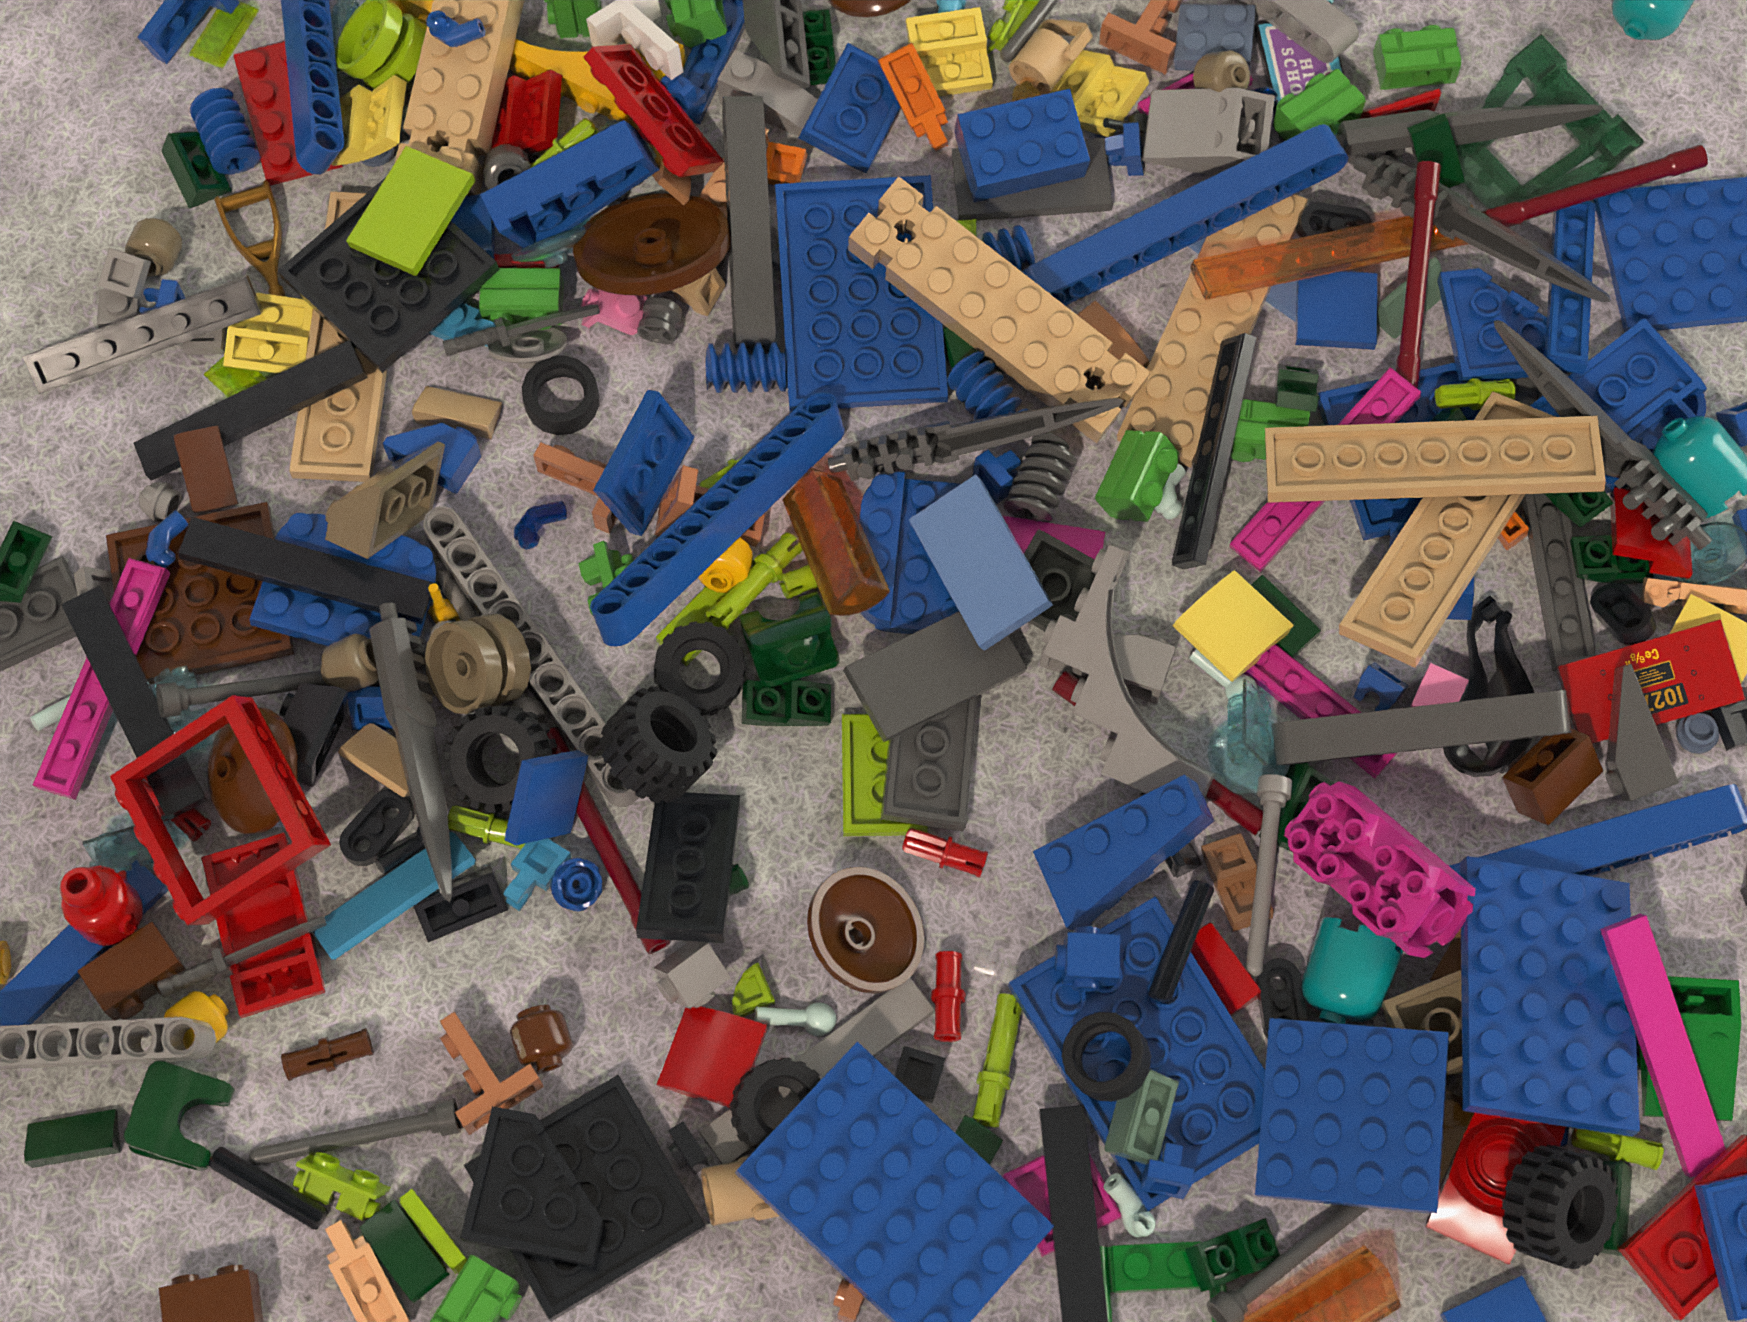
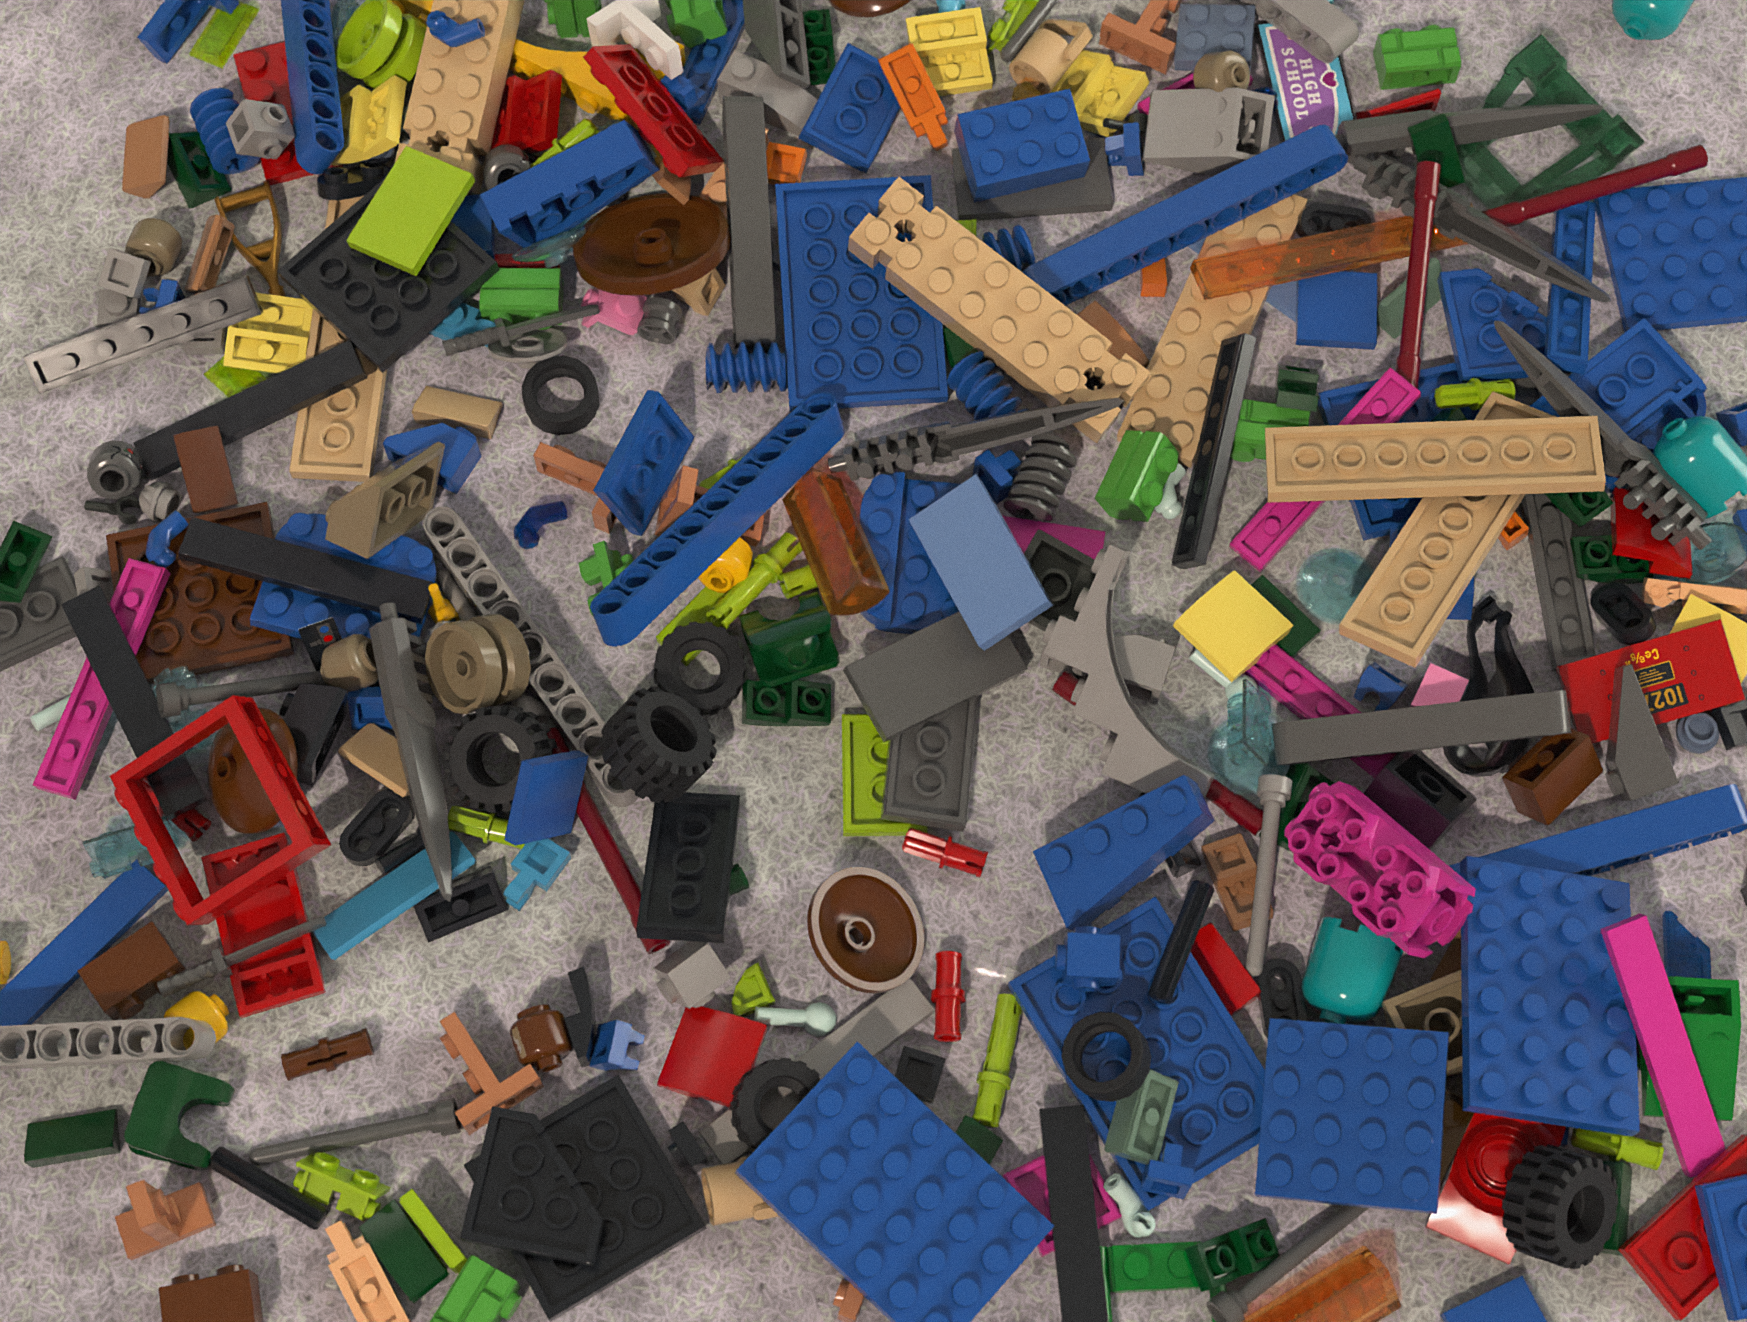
red piece [60,865,143,946] -> none
blue plate [551,858,602,911] -> none
bright green brick [1273,69,1366,141] -> none
none -> pearl dark grey hand [84,495,141,524]
none -> dark grey head [87,440,143,500]
none -> nougat bracket [115,1180,216,1260]
none -> medium nougat slope [122,115,170,199]
none -> medium nougat slope [185,214,235,294]
none -> light grey brick [226,99,295,159]
none -> black sticker [298,617,342,671]
none -> black plate [317,160,391,200]
none -> black slope [564,967,596,1068]
none -> blue tile [589,1020,645,1071]
none -> orange piece [1140,258,1167,297]
none -> clear light blue dish [1296,548,1374,624]
none -> black slope [1363,750,1476,850]
none -> clear blue tile [1662,911,1712,979]

